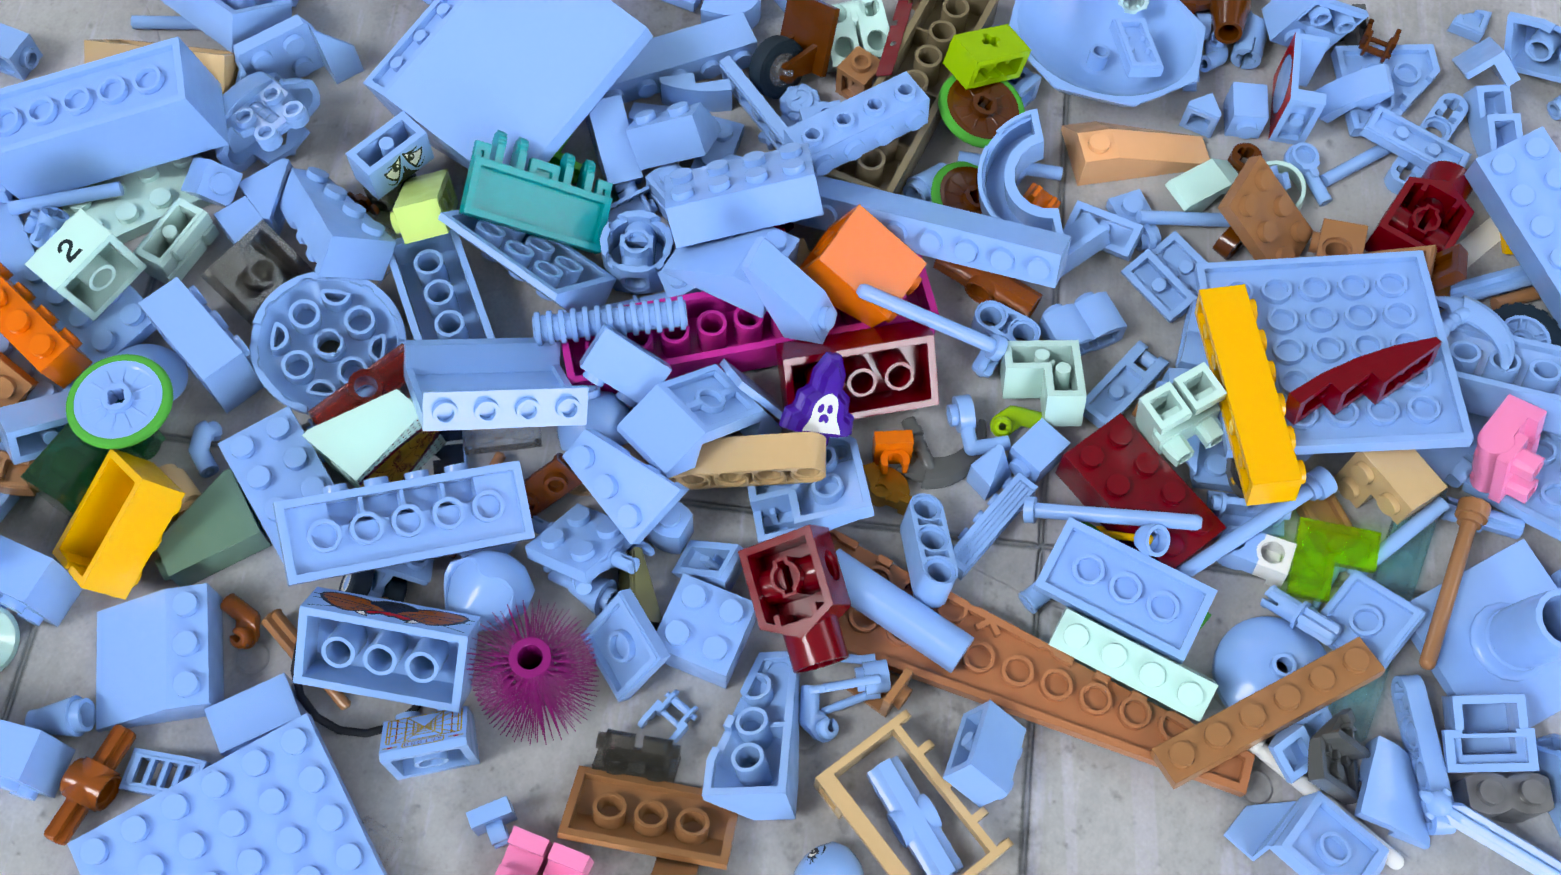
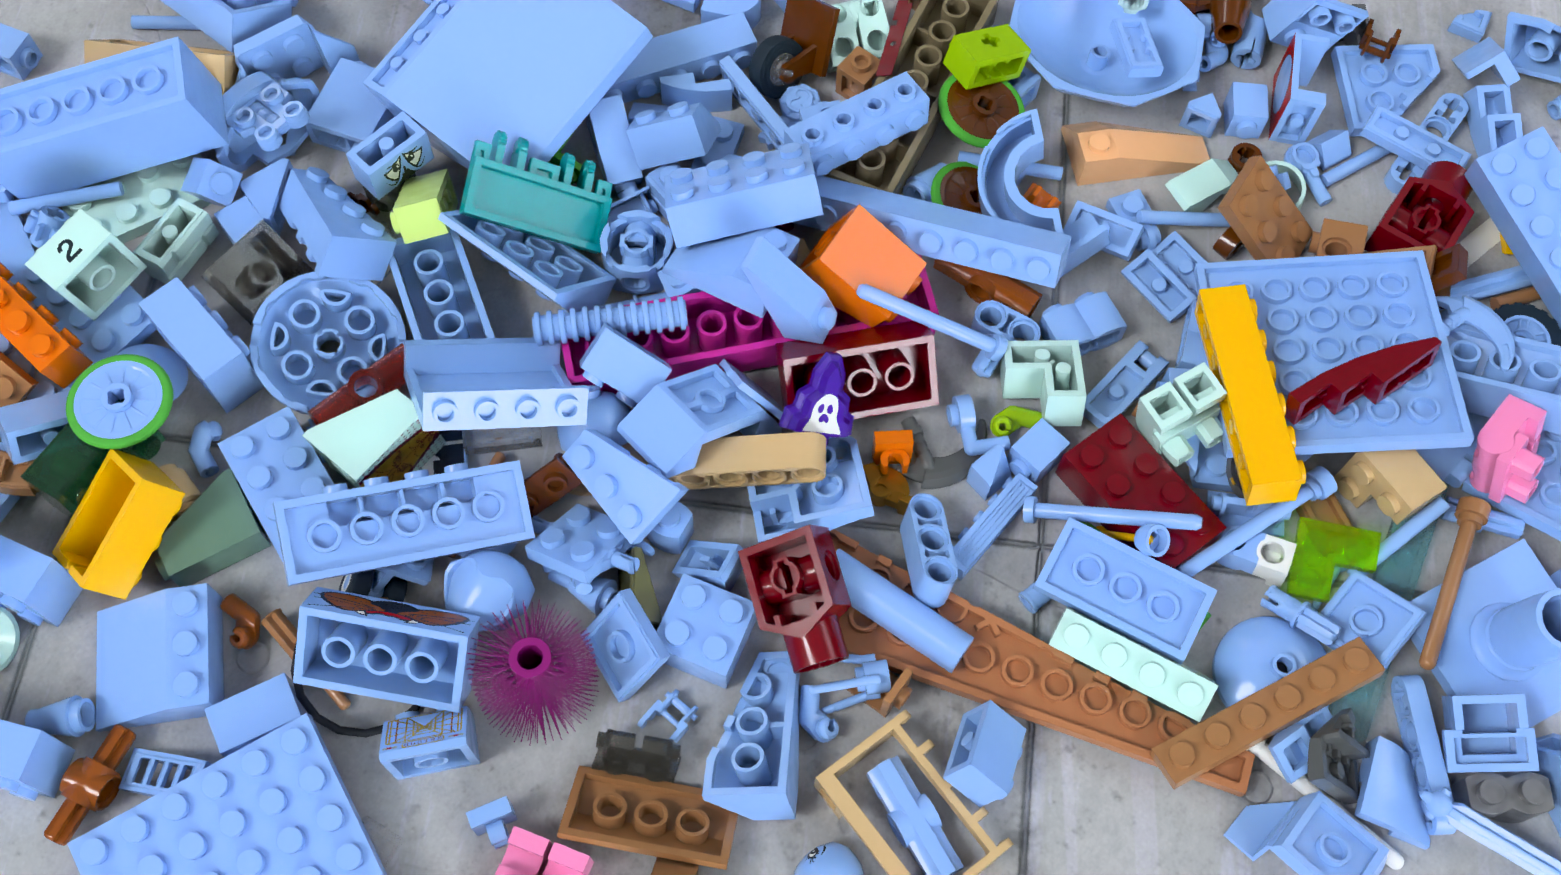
light blue slope [1314,63,1395,123] -> none
none -> light blue brick [305,57,395,153]
none -> light blue slope [1306,130,1352,171]

